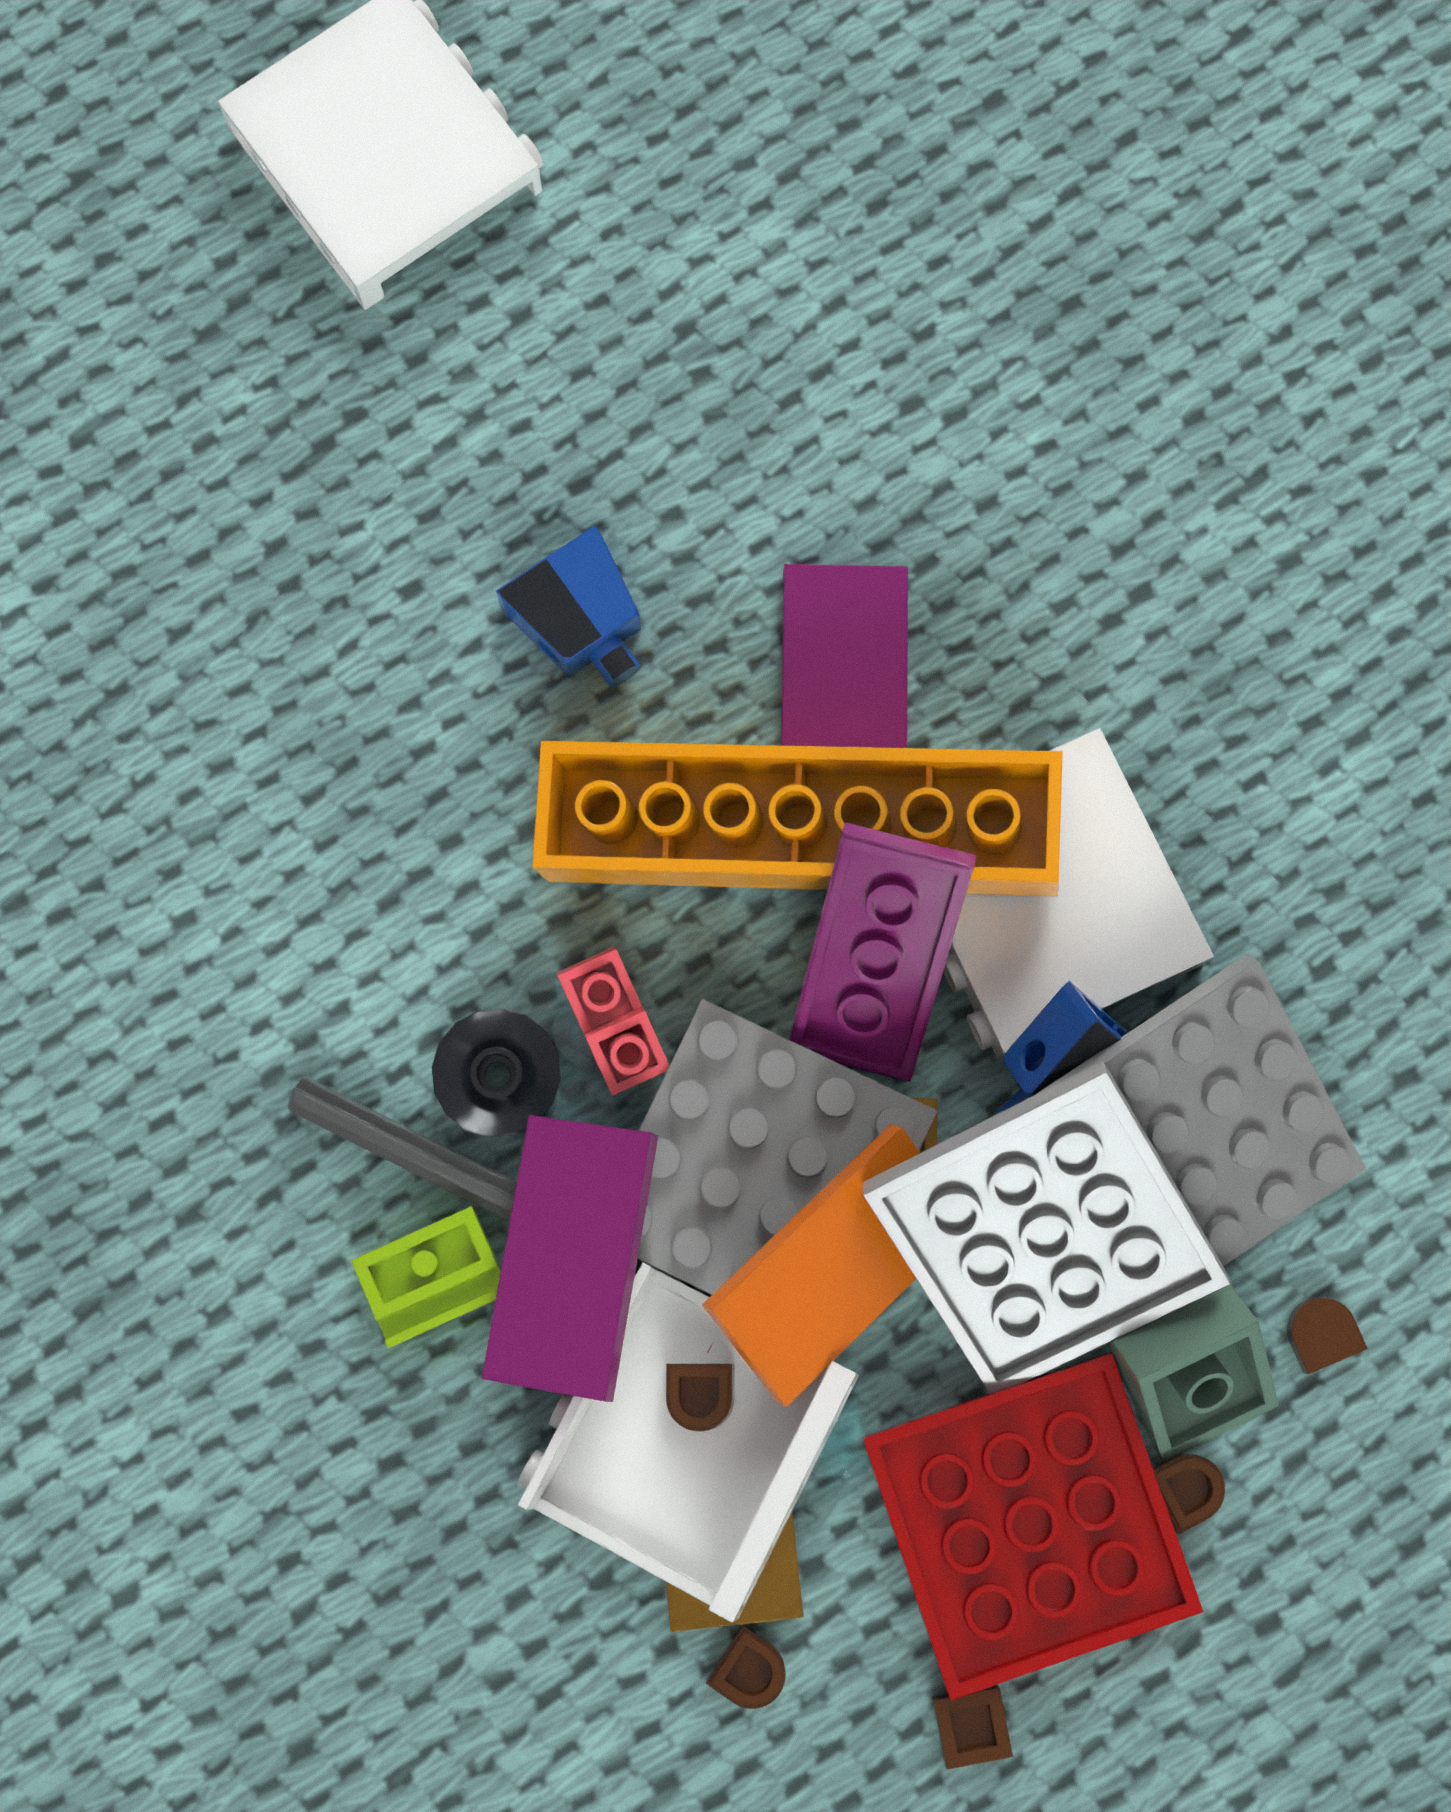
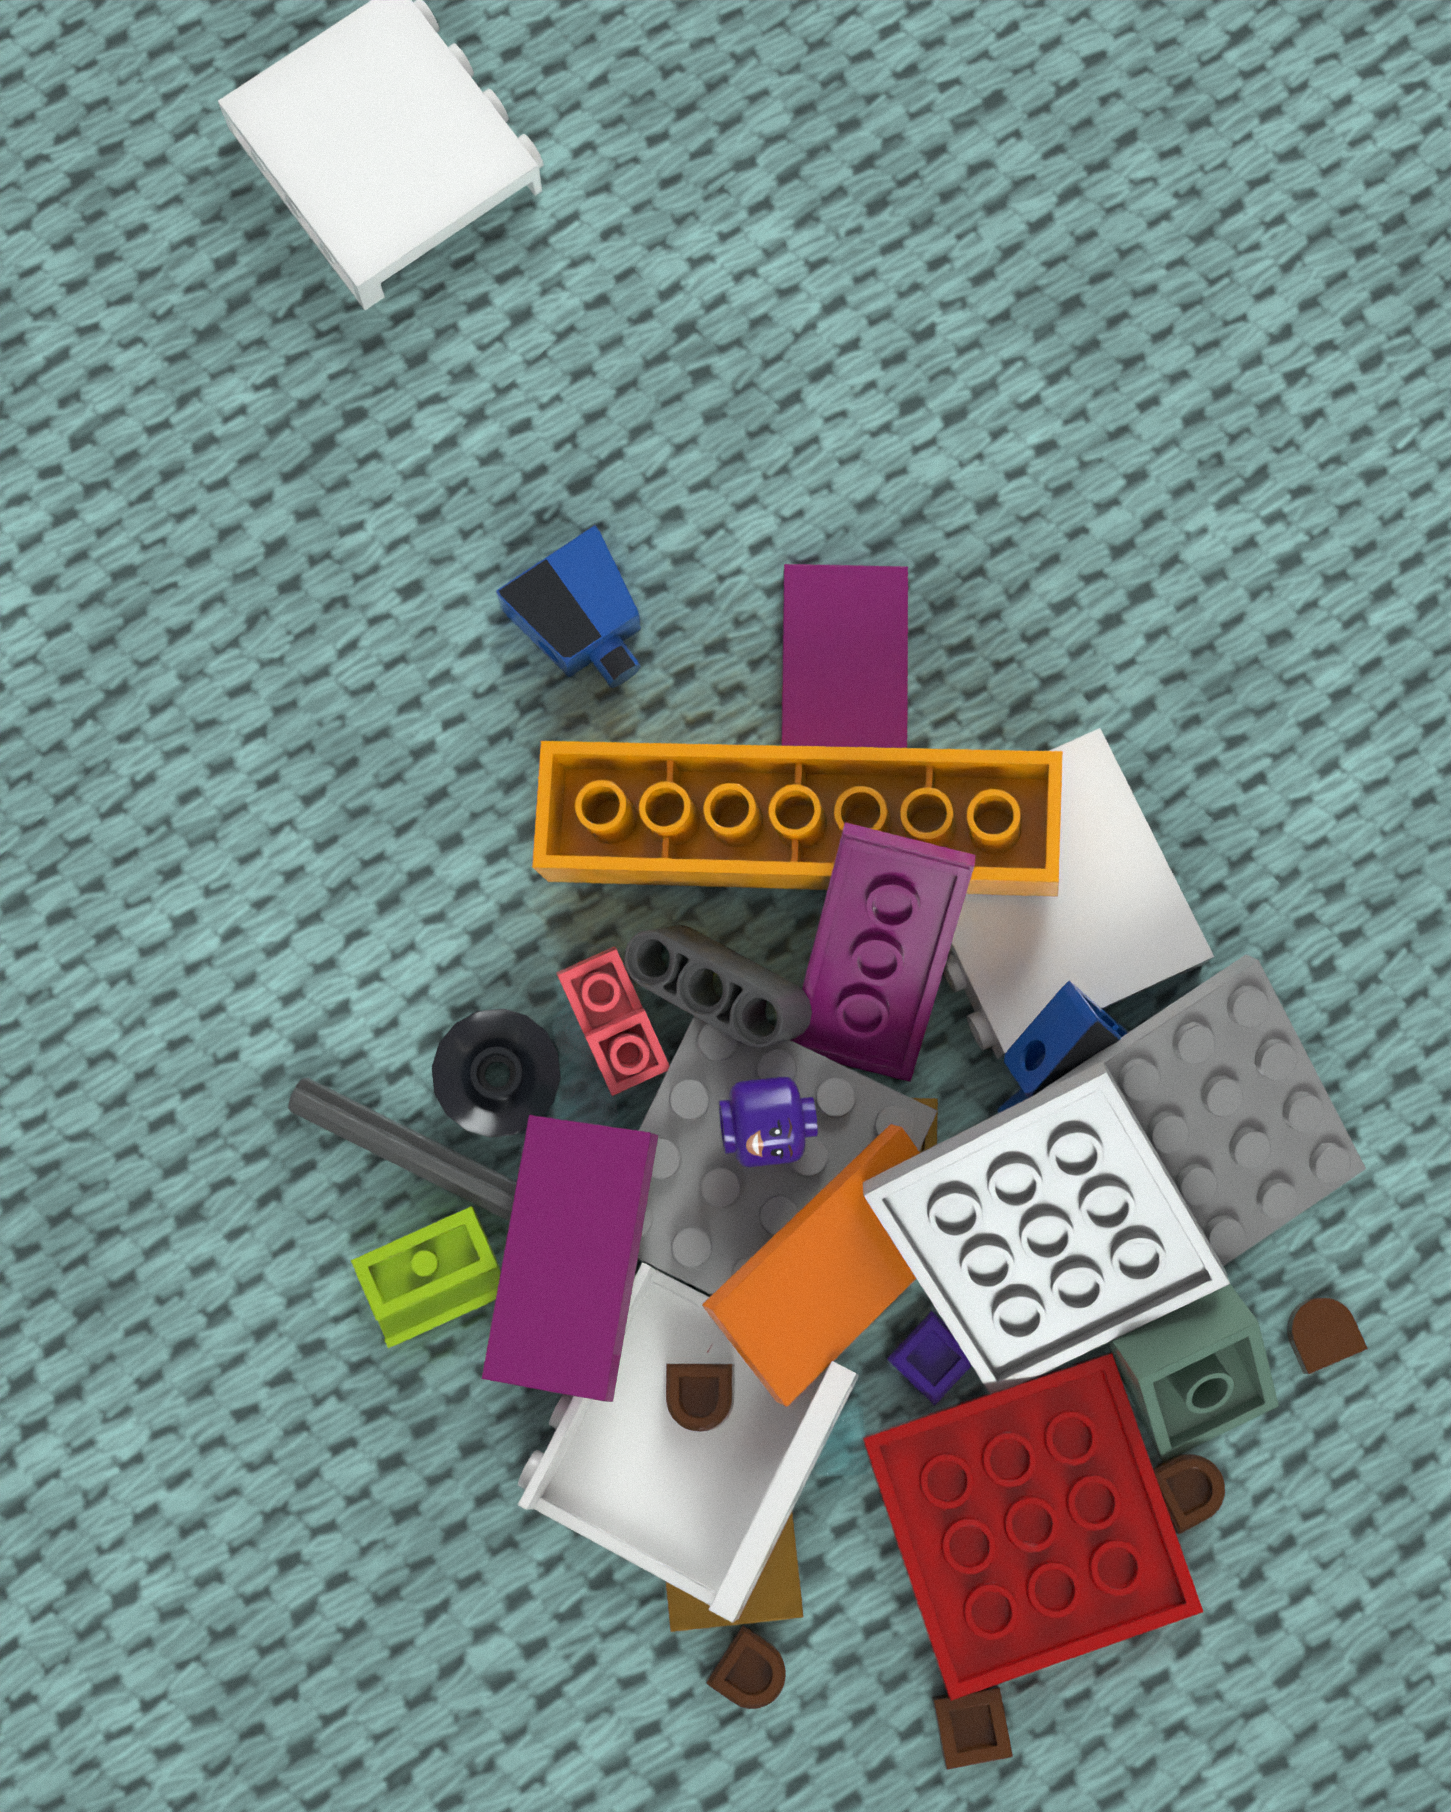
none -> dark grey beam [624,925,812,1048]
none -> dark purple head [719,1077,818,1168]
none -> dark purple tile [886,1311,972,1405]

